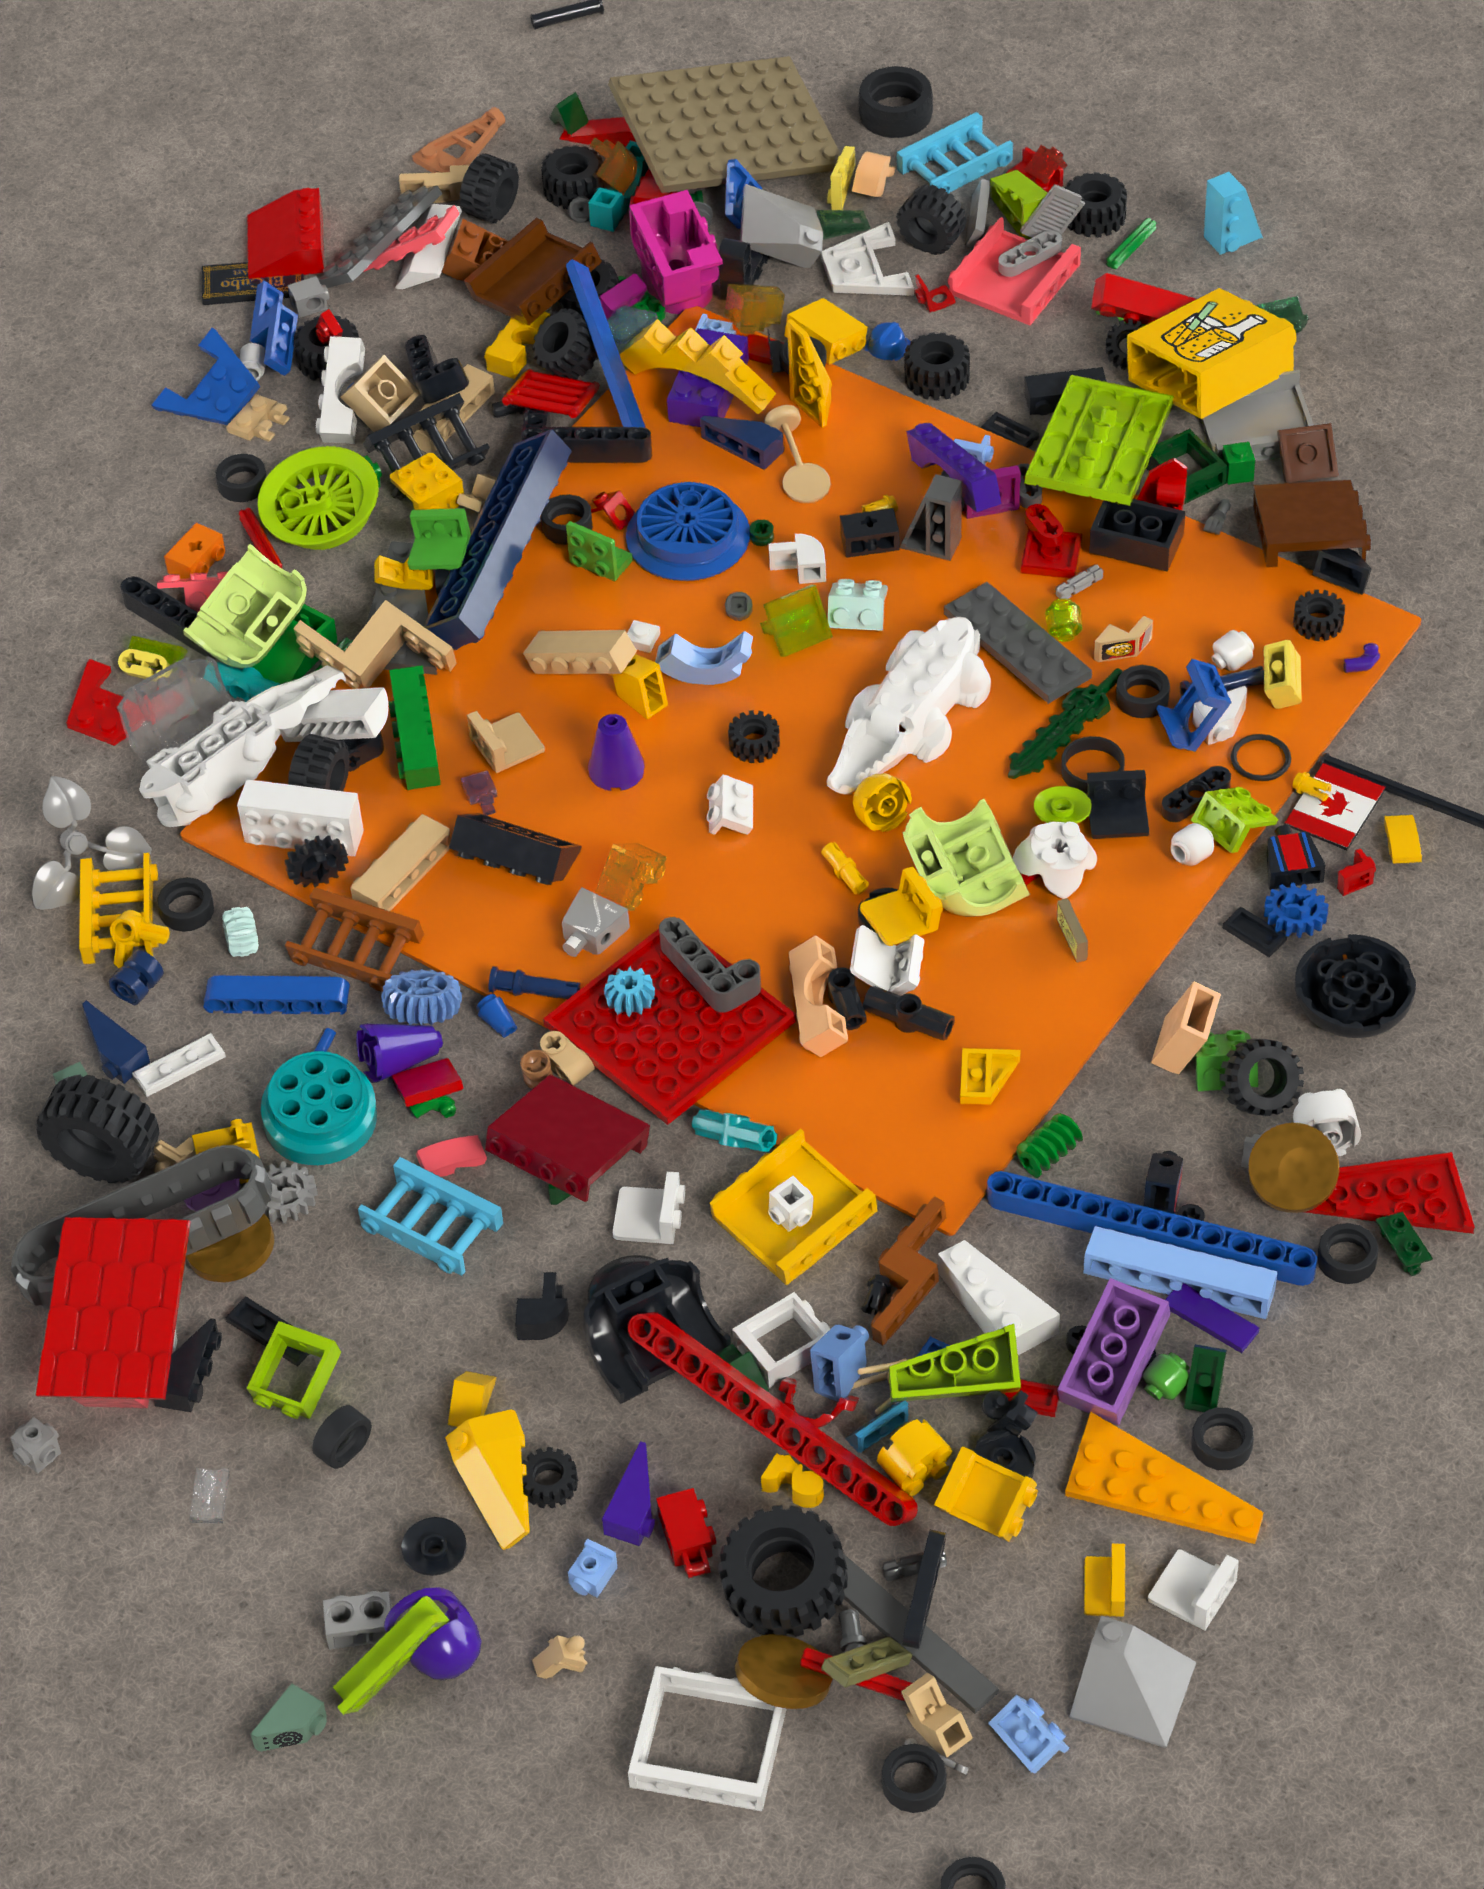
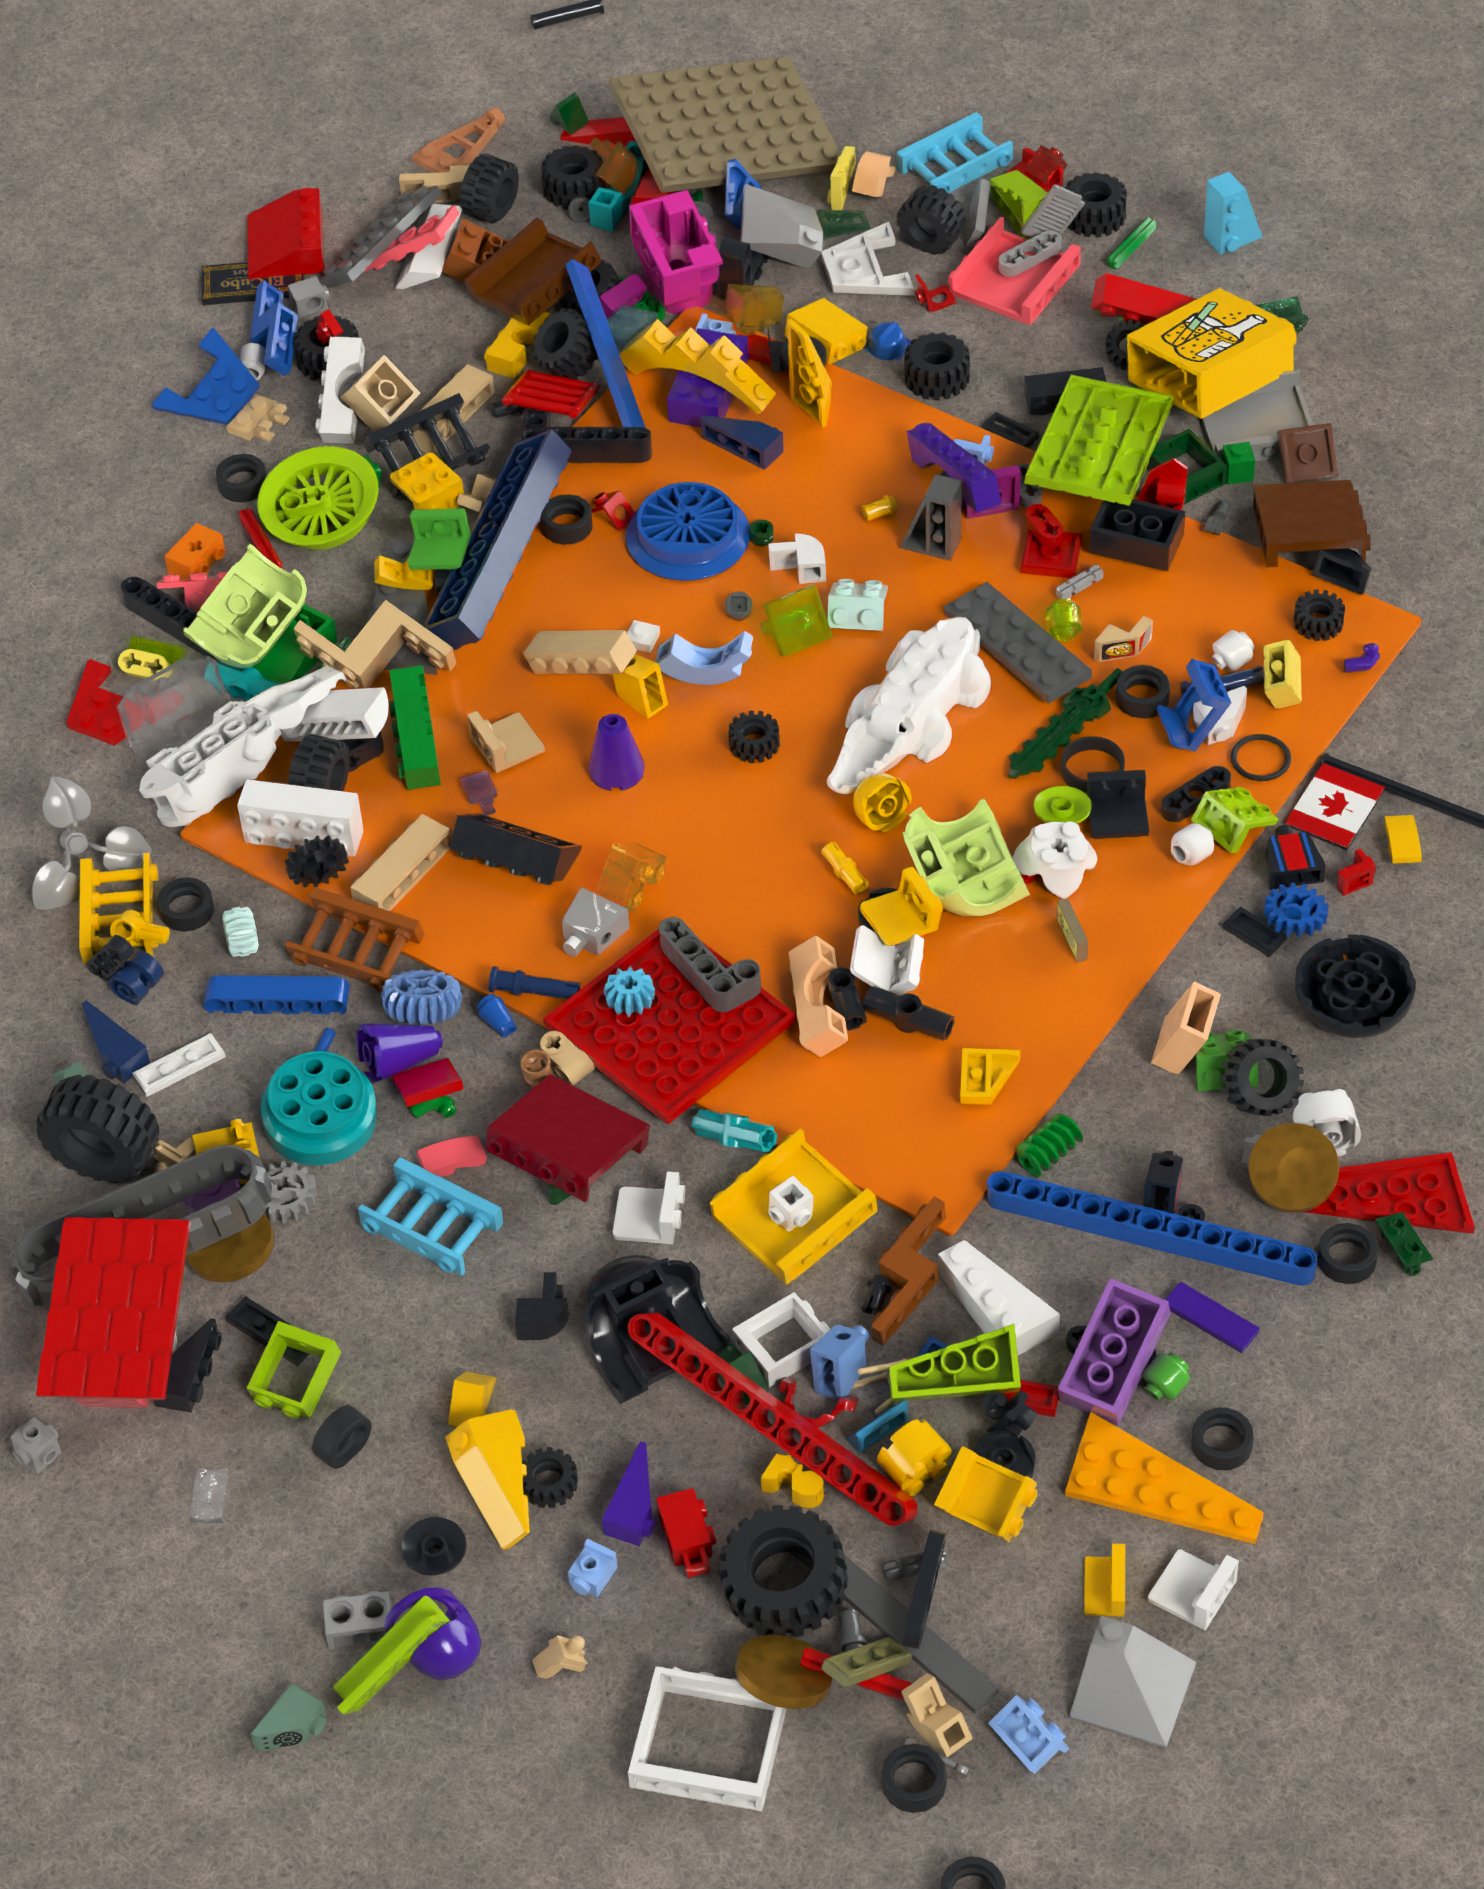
black beam [405,335,469,404] -> none
bright green bracket [566,521,633,581] -> none
white bracket [707,774,753,835] -> none
tan piece [764,405,831,503] -> none
black brick [840,508,900,558] -> none
black tyre [859,66,933,138] -> none
light blue brick [1083,1226,1278,1319] -> none
dark green slope [1184,1344,1227,1412] -> none
yellow pin [1292,772,1332,801] -> none
none -> black beam [86,935,134,980]

